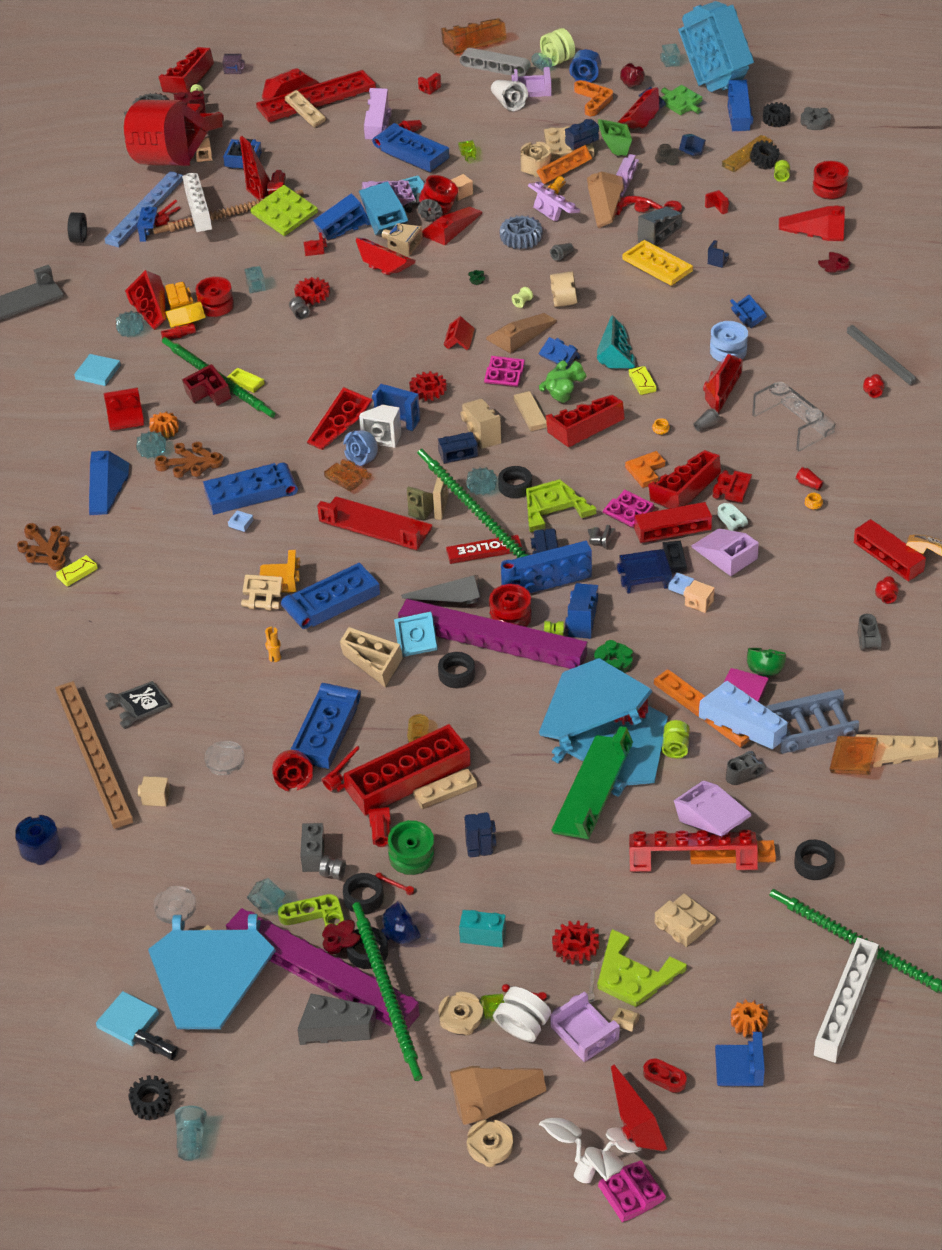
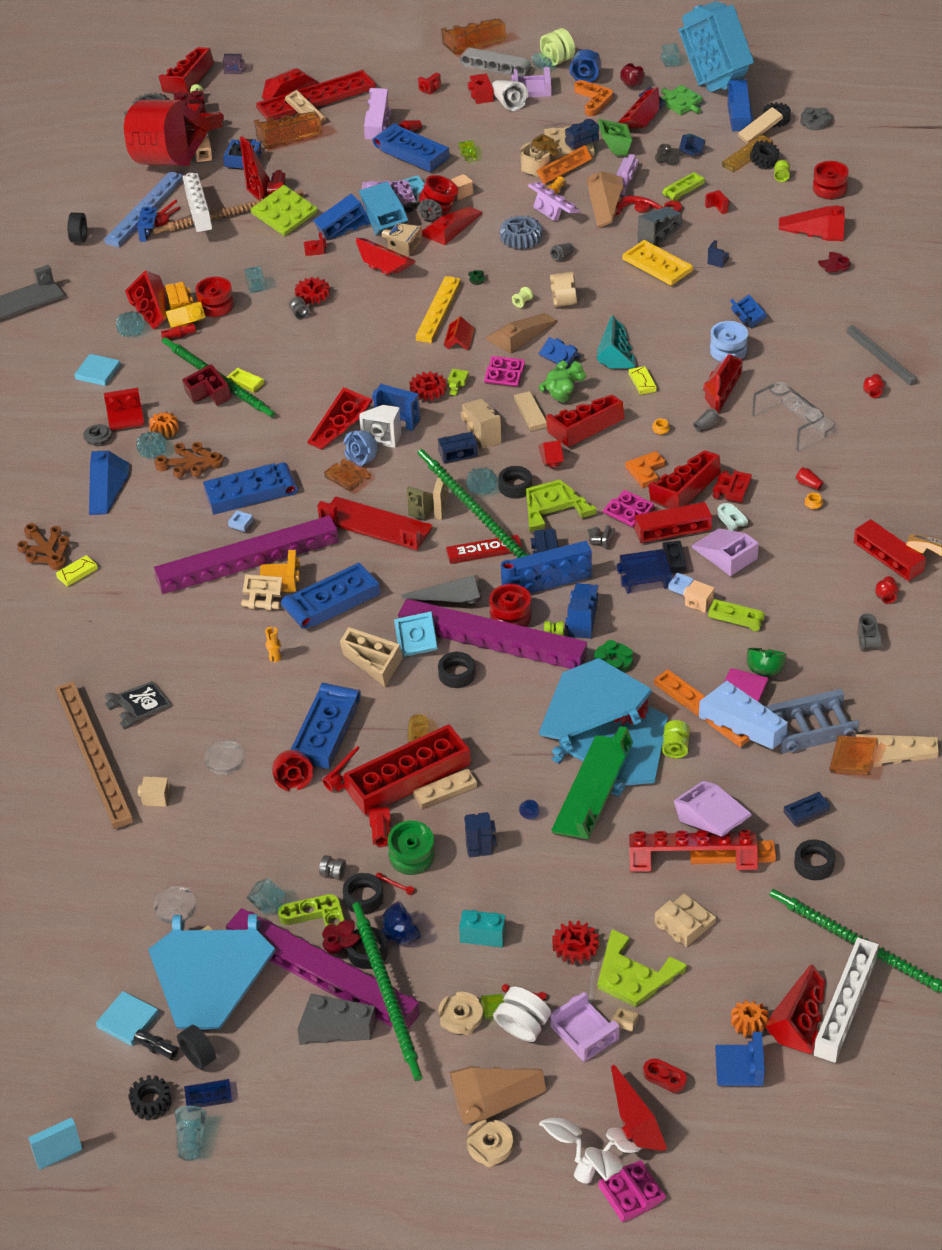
clear blue brick [15,815,61,865] -> none
dark grey brick [300,823,325,872] -> none
dark grey piece [726,751,766,785] -> none
none -> medium azure tile [28,1117,83,1170]
none -> dark grey gear [83,424,111,446]
none -> magenta brick [154,515,338,594]
none -> black tyre [177,1024,216,1070]
none -> clear blue tile [184,1079,232,1110]
none -> clear orange wedge [254,112,322,149]
none -> yellow plate [416,276,461,343]
none -> lime plate [448,369,469,396]
none -> red brick [467,73,494,104]
none -> clear blue plate [519,800,540,820]
none -> pearl gold plate [532,134,559,156]
none -> red slope [538,440,564,468]
none -> lime plate [662,172,705,201]
none -> lime plate [708,599,765,631]
none -> tan tile [738,107,783,145]
none -> red wedge [765,964,825,1054]
none -> dark blue plate [783,792,831,826]

